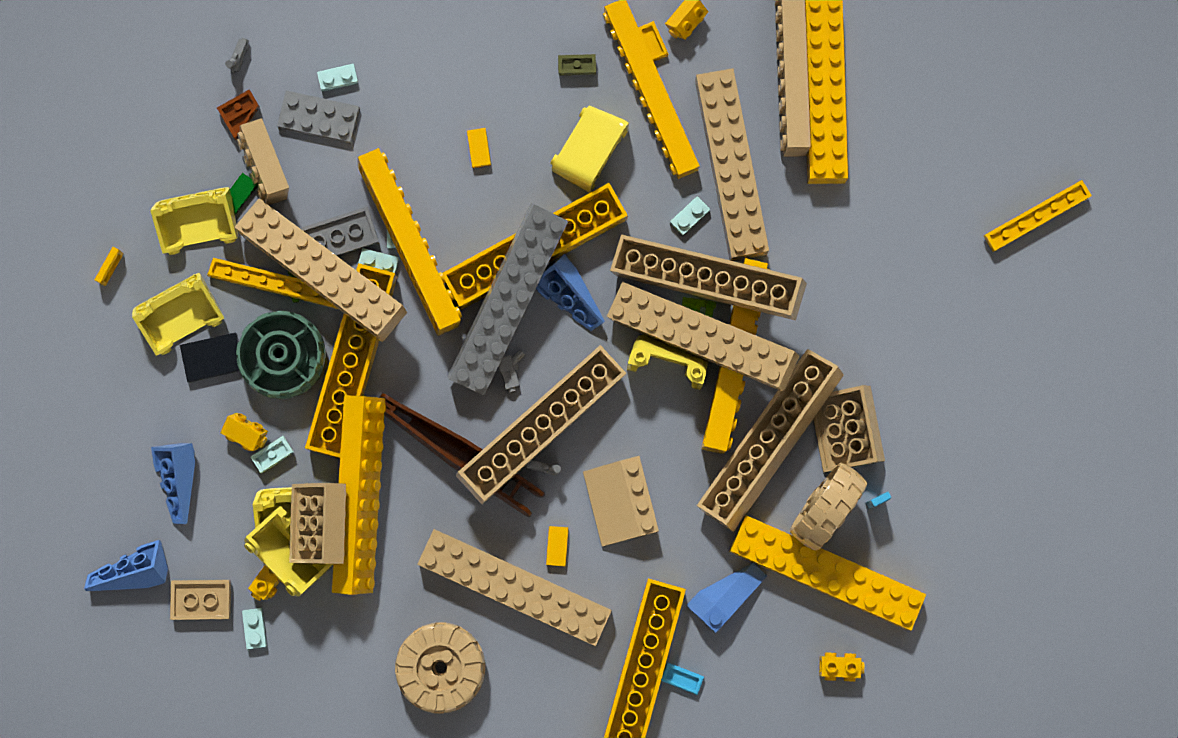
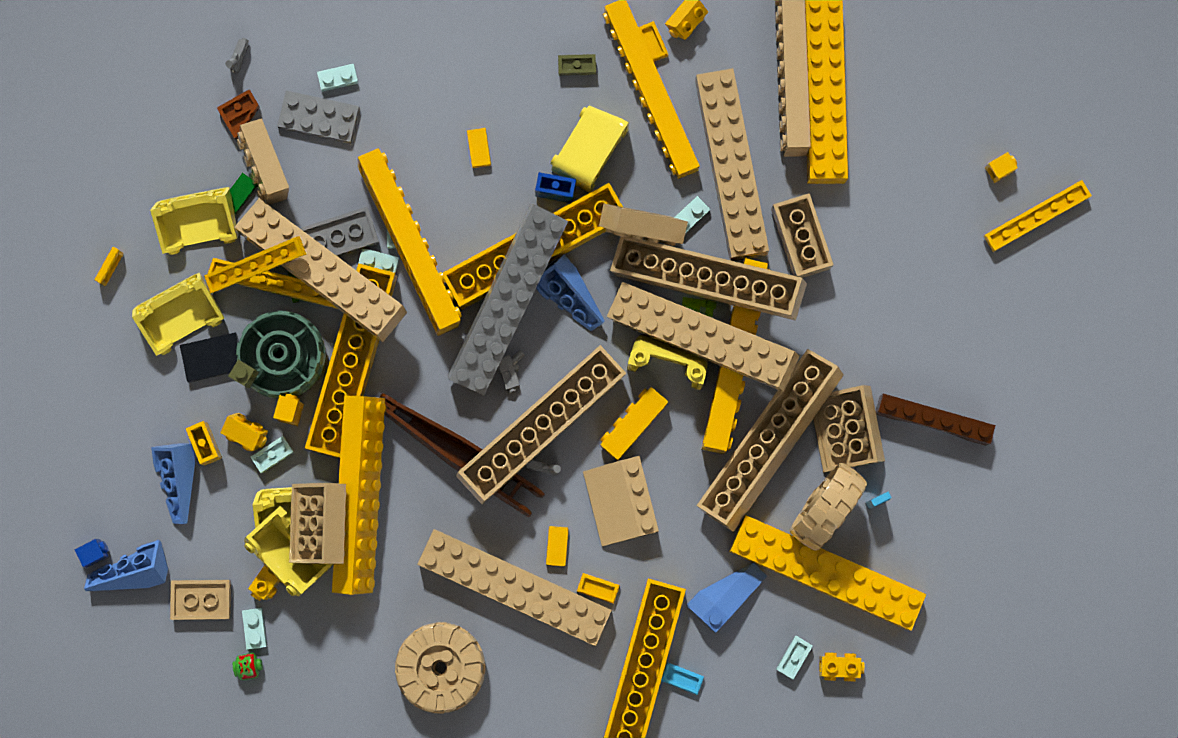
none -> blue brick [74,539,109,567]
none -> yellow brick [185,421,222,466]
none -> yellow plate [204,236,307,293]
none -> olive brick [228,359,259,388]
none -> bright green head [232,653,263,680]
none -> yellow brick [273,393,304,426]
none -> blue brick [535,172,576,203]
none -> yellow tile [577,573,620,604]
none -> tan brick [599,204,688,246]
none -> yellow brick [600,387,668,461]
none -> tan brick [771,193,834,278]
none -> light aqua plate [776,635,813,680]
none -> reddish brown arch [876,393,996,446]
none -> yellow brick [985,152,1018,183]

